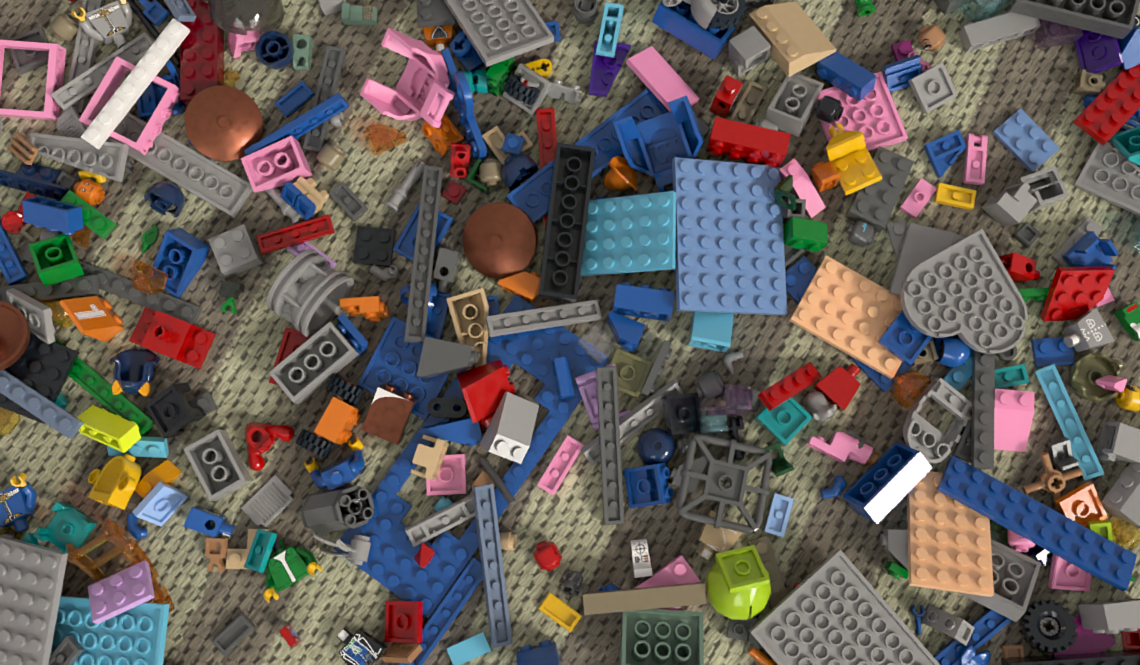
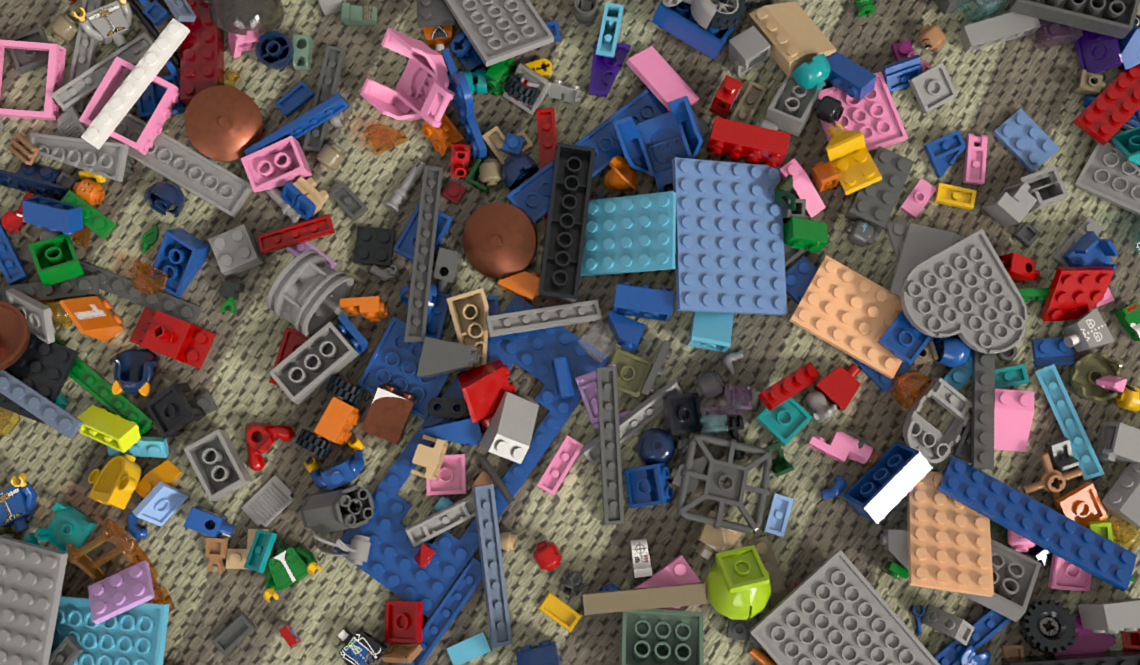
none -> teal cylinder [792,53,831,90]

